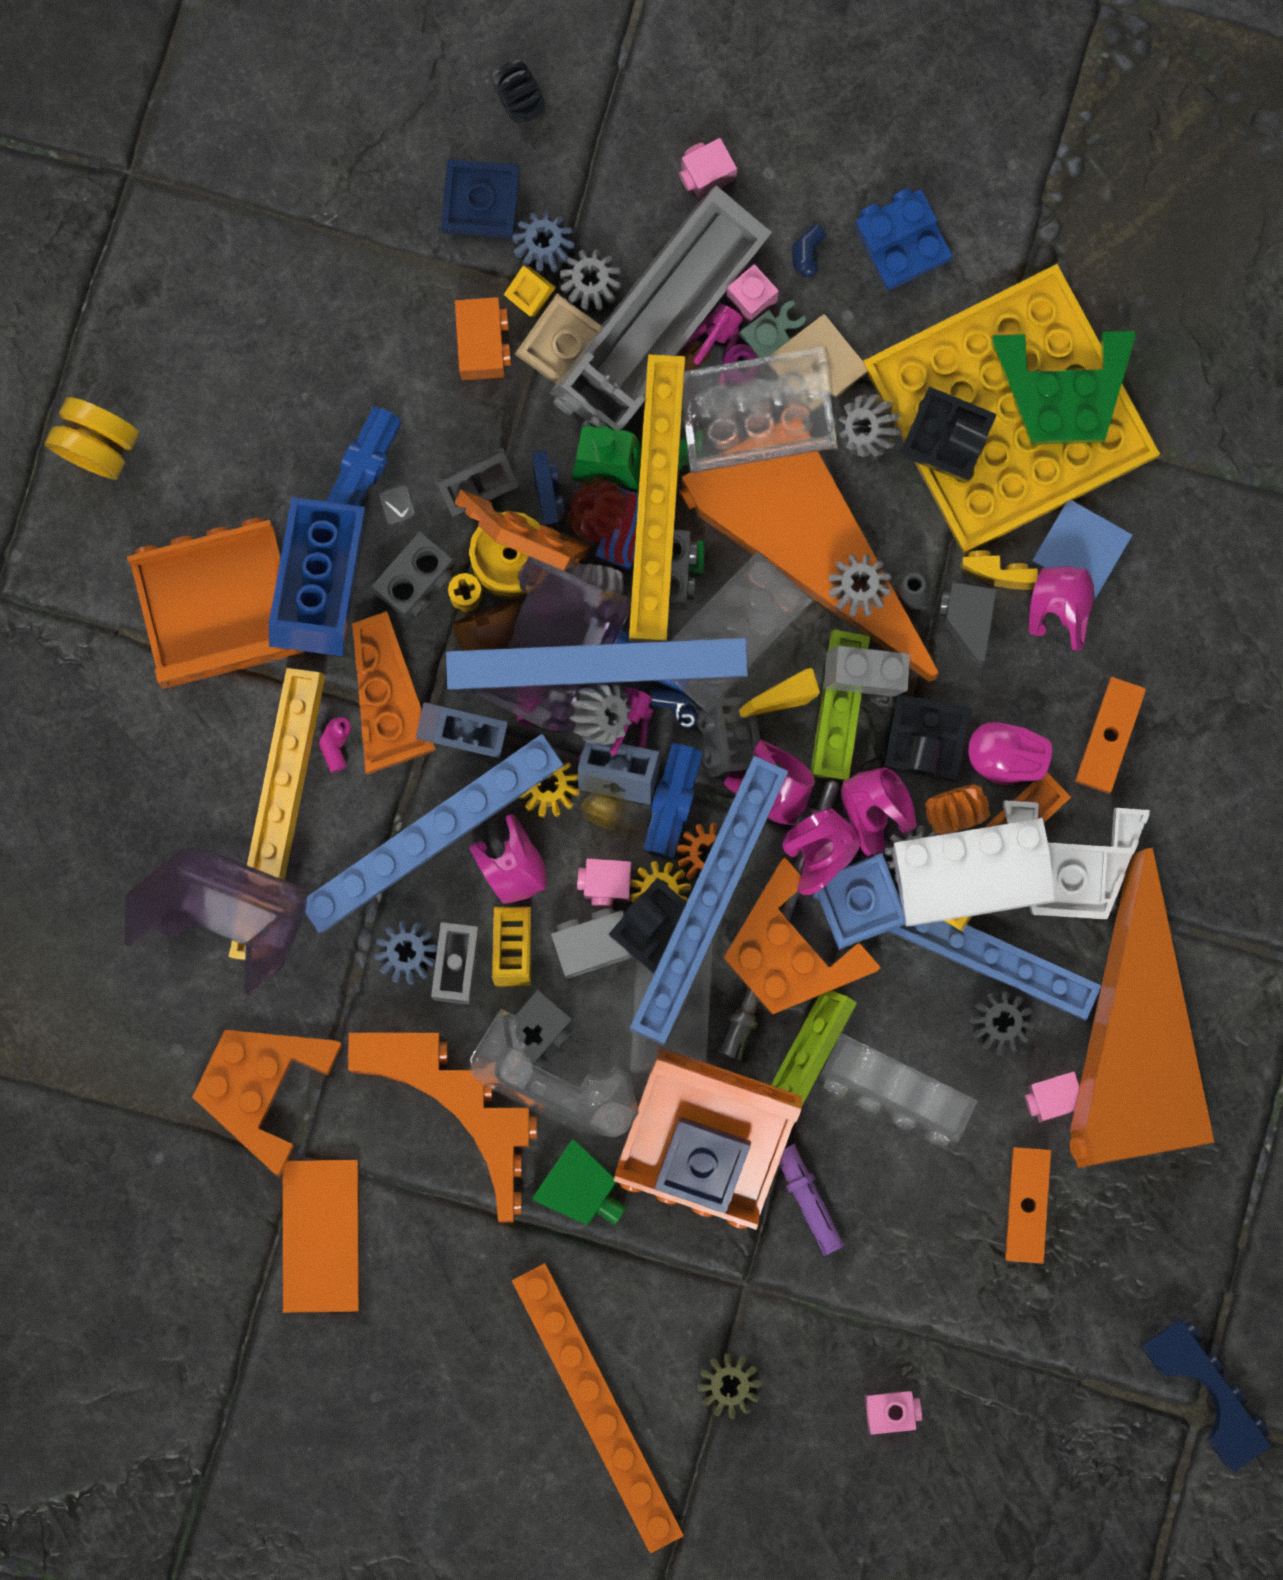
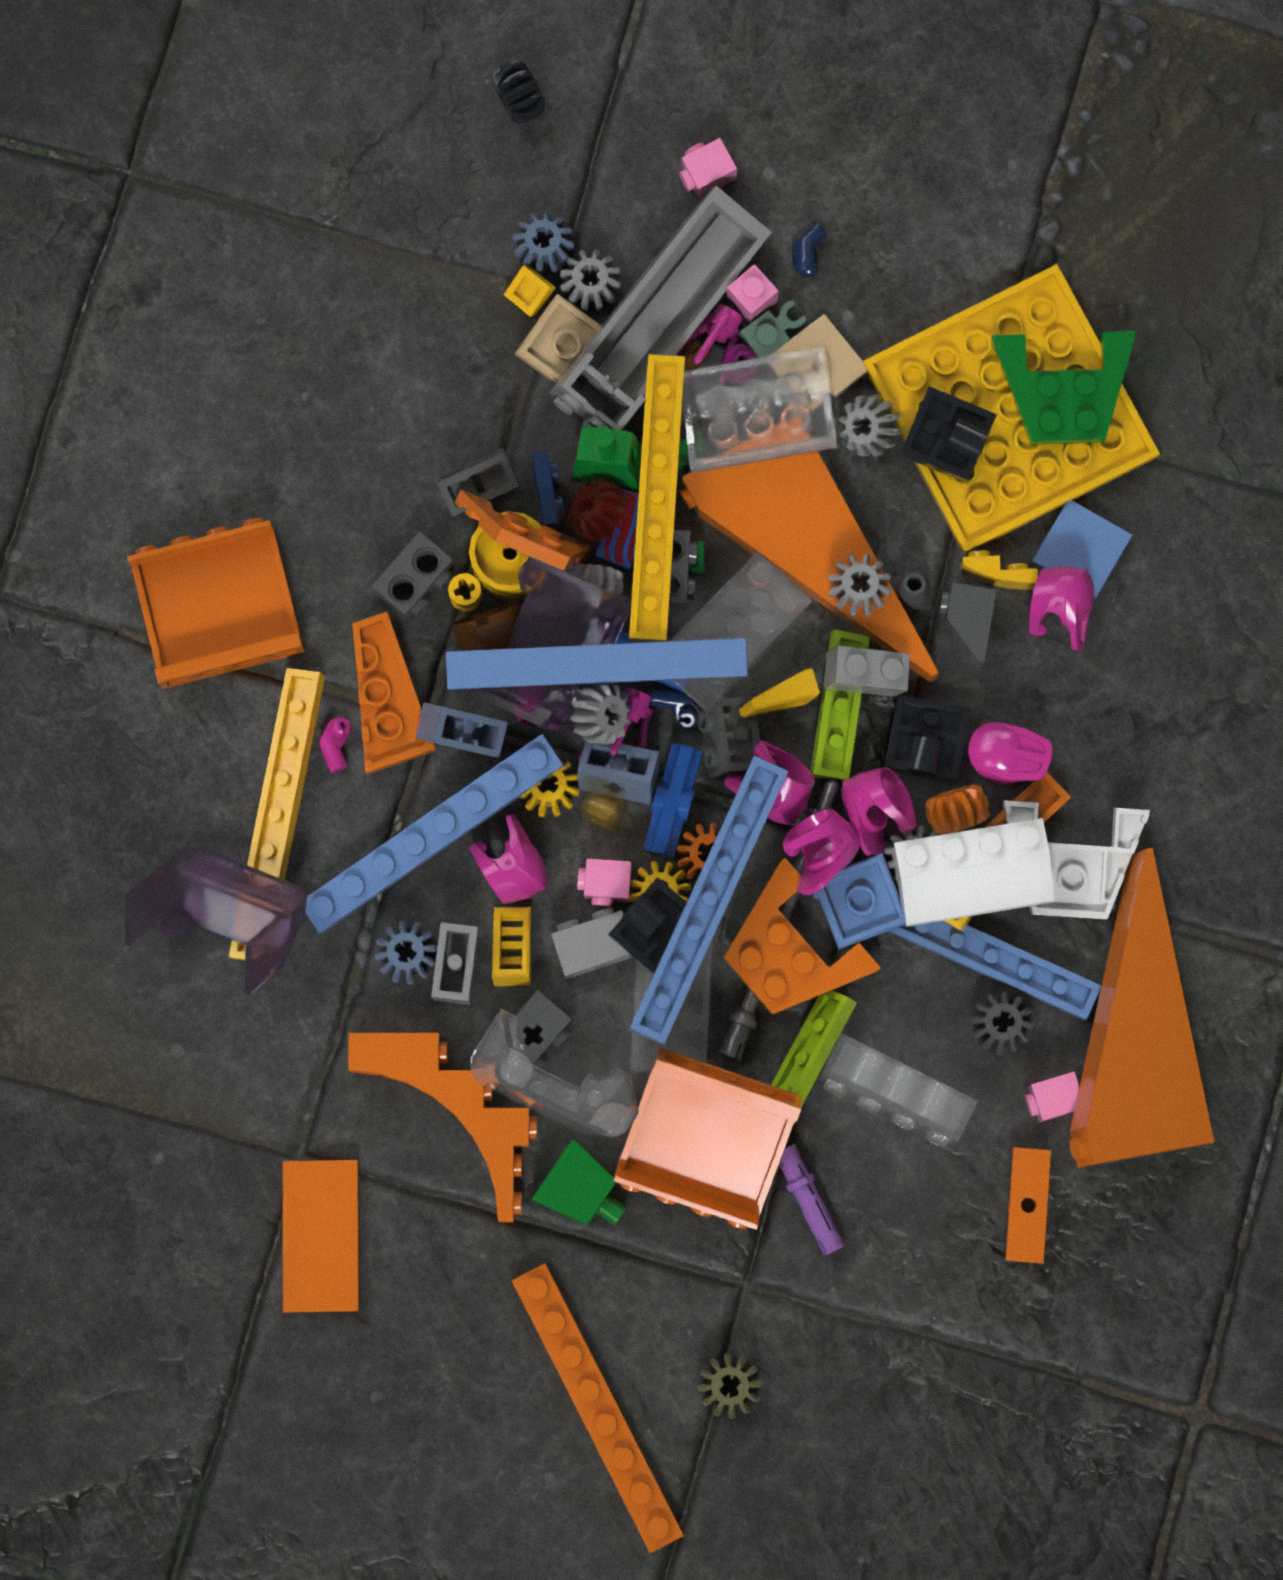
yellow wheel [44,397,140,480] -> none
orange wing [192,1030,342,1177] -> none
blue brick [269,497,365,656] -> none
blue piece [326,406,402,506] -> none
clear sticker [379,485,416,524] -> none
dark blue plate [441,159,520,239] -> none
orange brick [455,297,511,380] -> none
plate [654,1117,751,1214] -> none
blue plate [855,188,953,291] -> none
bright pink brick [865,1391,922,1435] -> none
orange tile [1075,677,1146,794] -> none
dark blue arch [1139,1319,1271,1472] -> none

